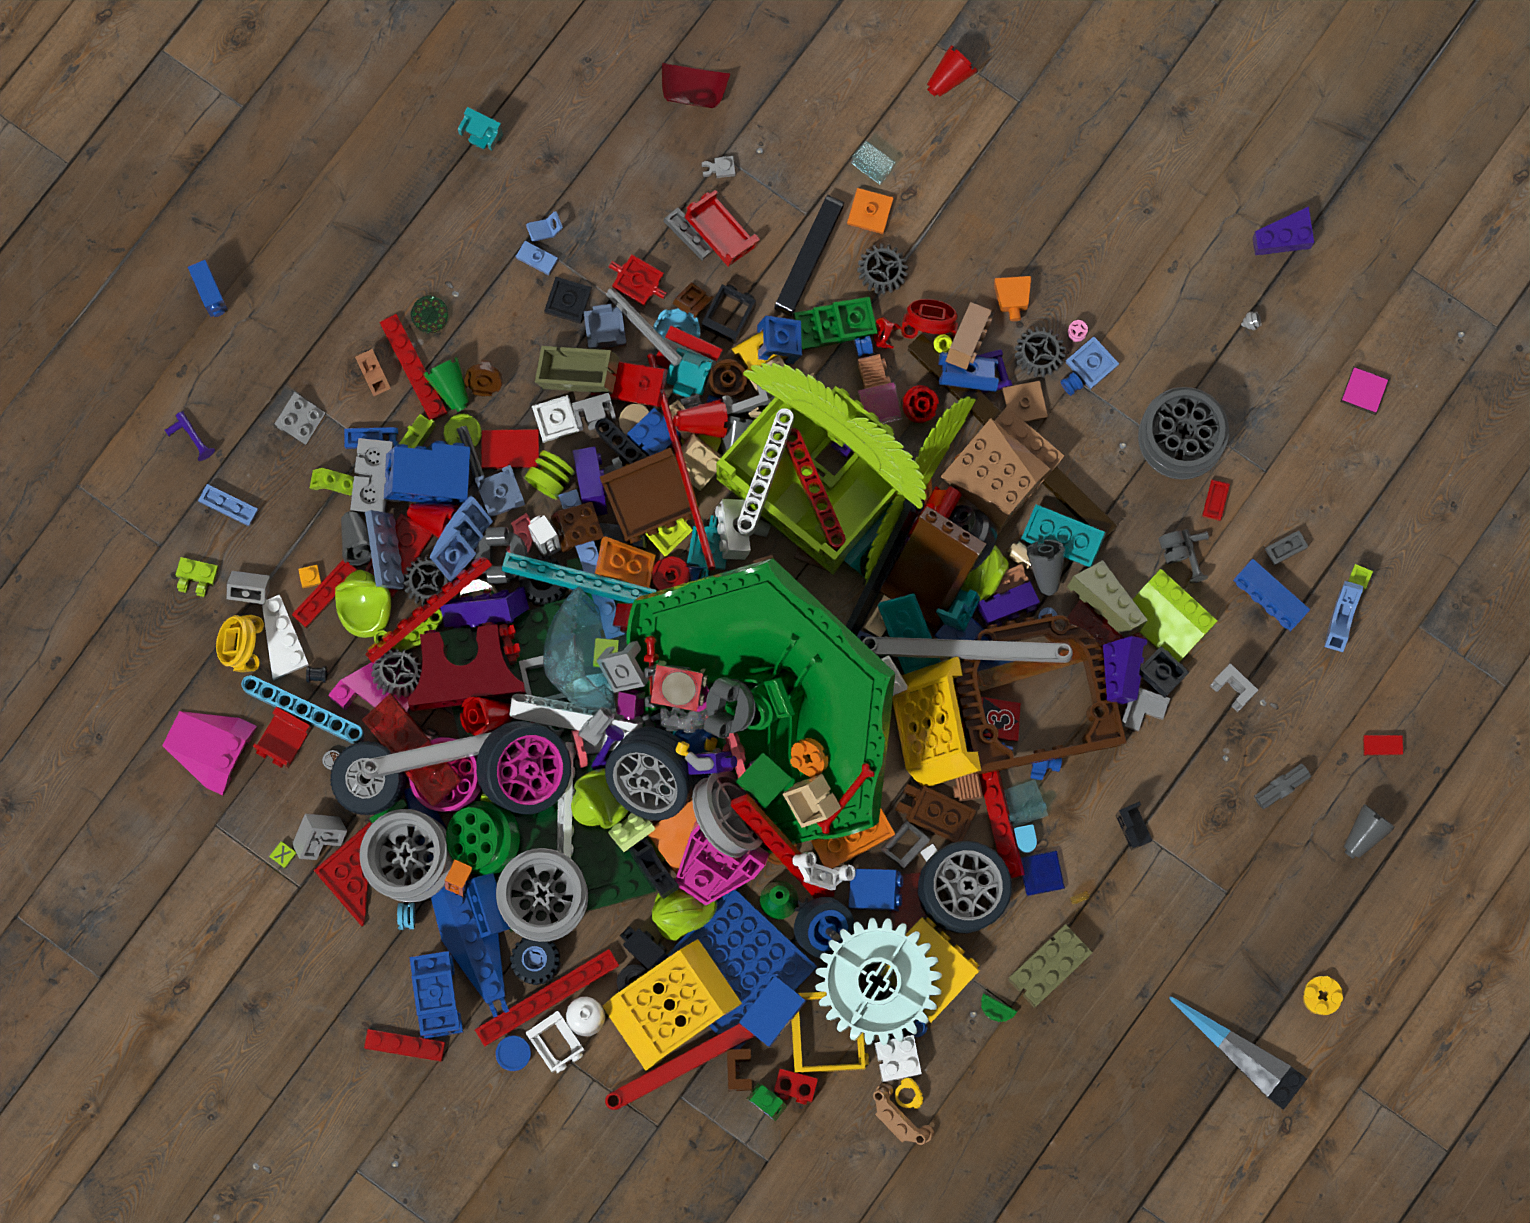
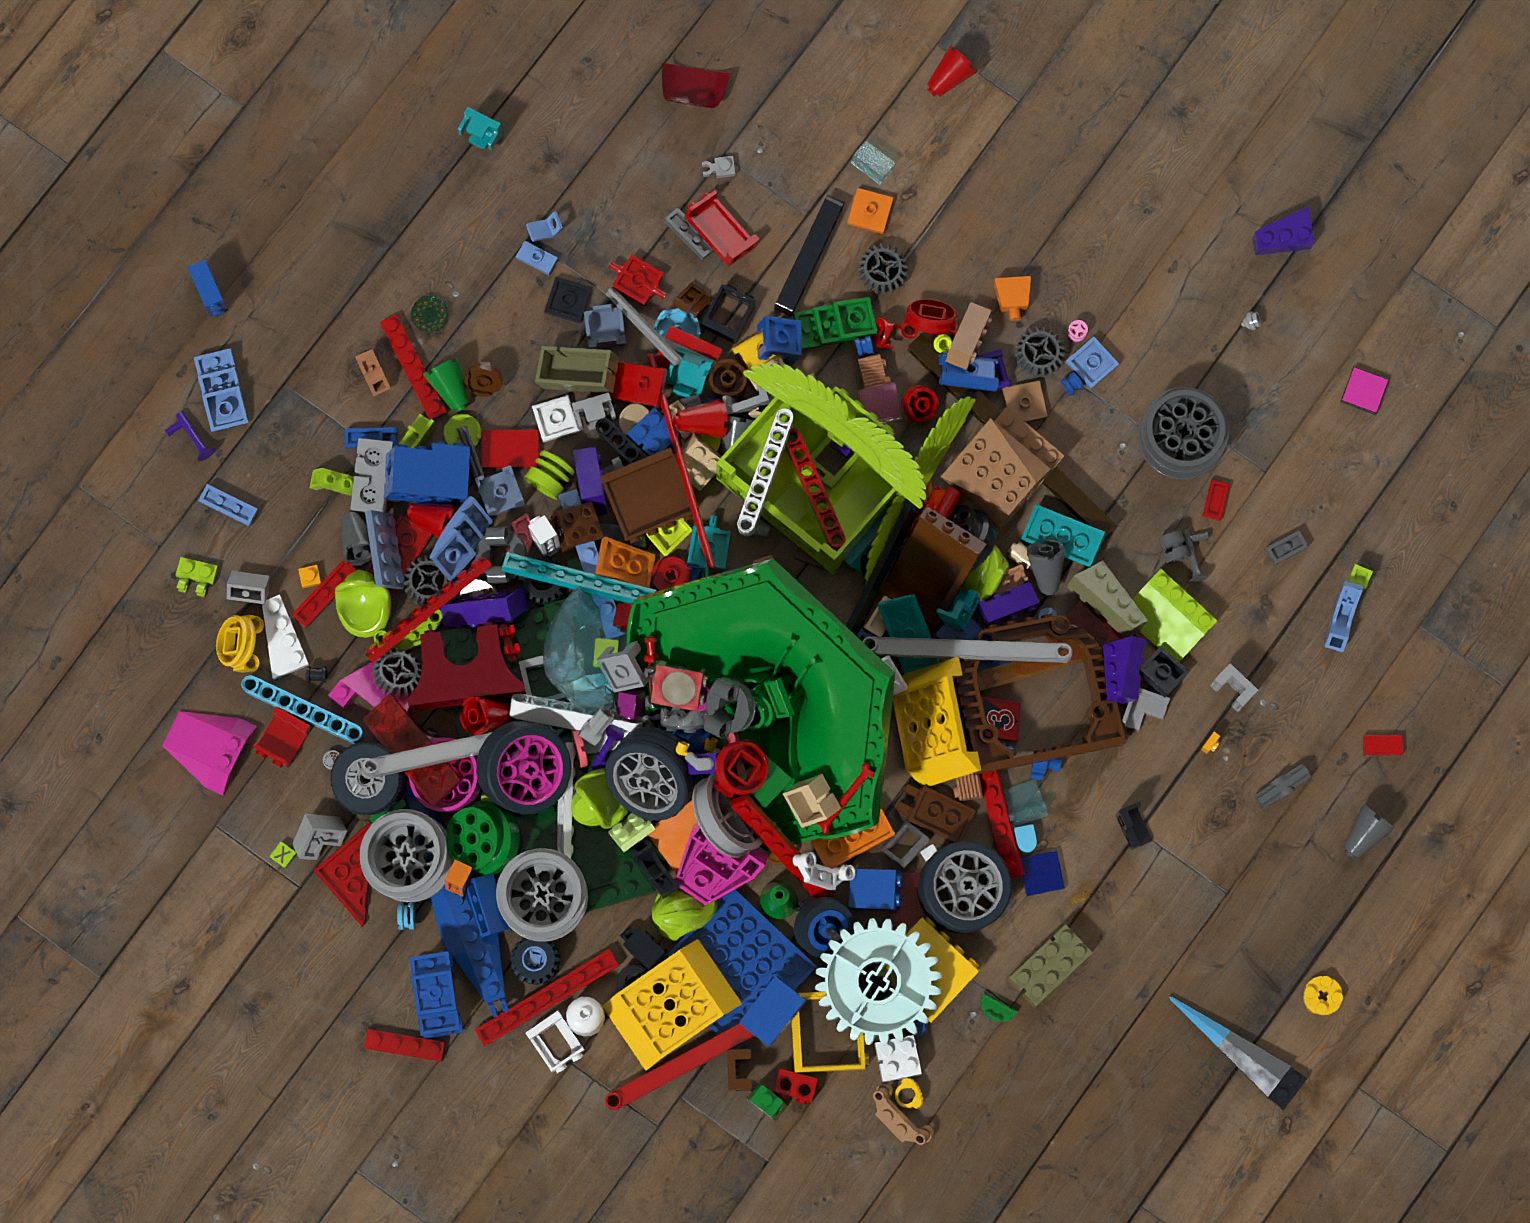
light grey hinge [275,392,325,445] -> none
blue piece [496,1036,531,1071] -> none
white arch [715,499,751,560] -> none
orange plate [790,738,828,778] -> none
blue brick [1233,559,1310,632] -> none
none -> medium blue slope [193,348,249,432]
none -> red piece [713,739,769,798]
none -> light orange plate [1201,732,1220,754]

